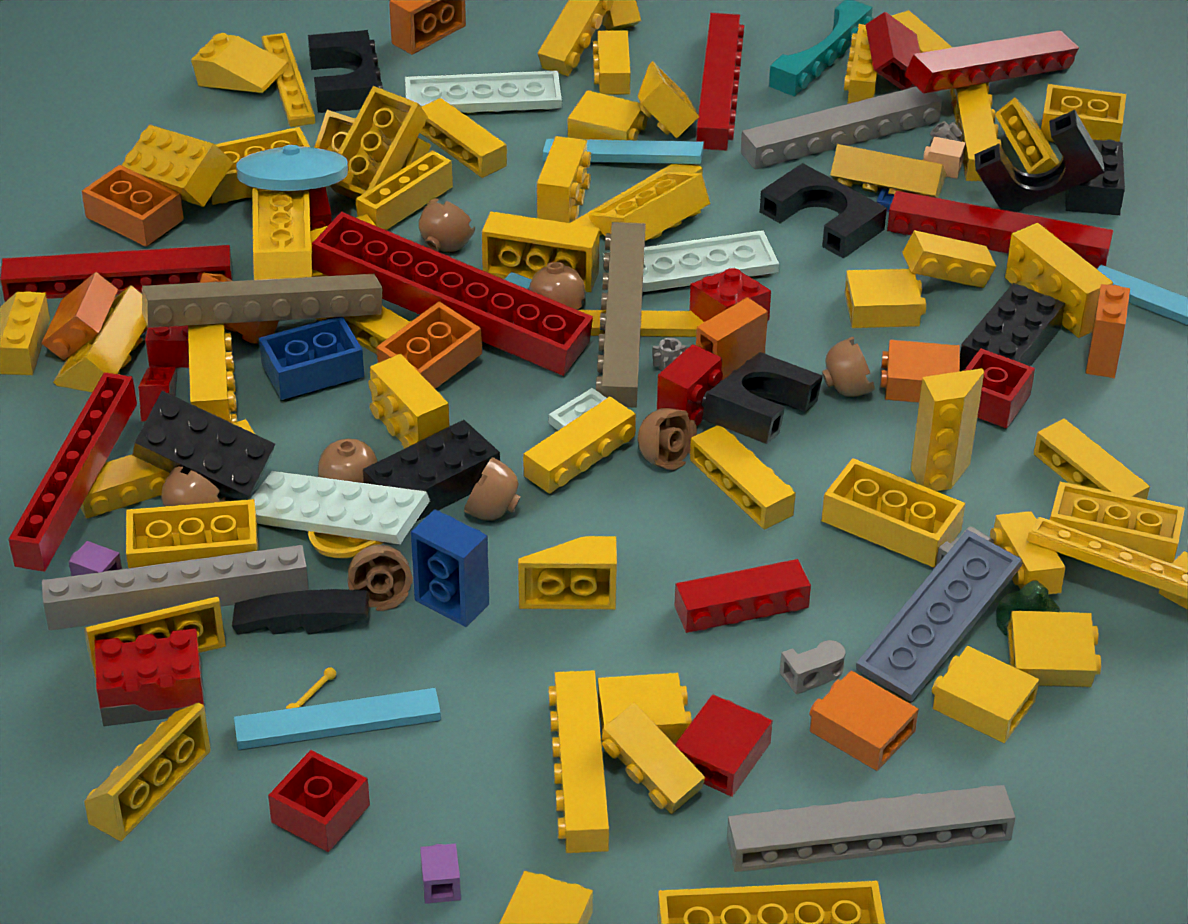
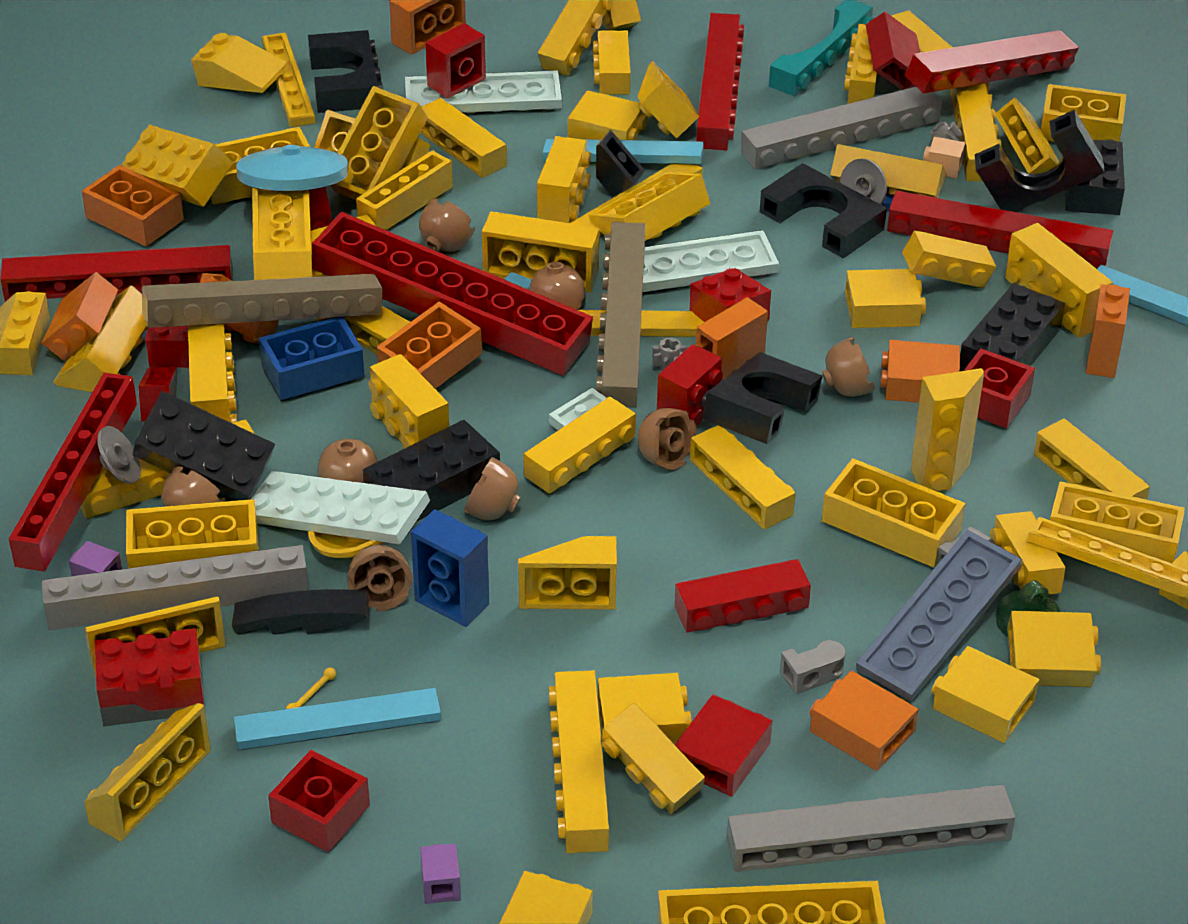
none -> light grey dish [98,426,141,484]
none -> red brick [425,23,486,99]
none -> black slope [596,130,645,198]
none -> light grey dish [840,158,887,205]

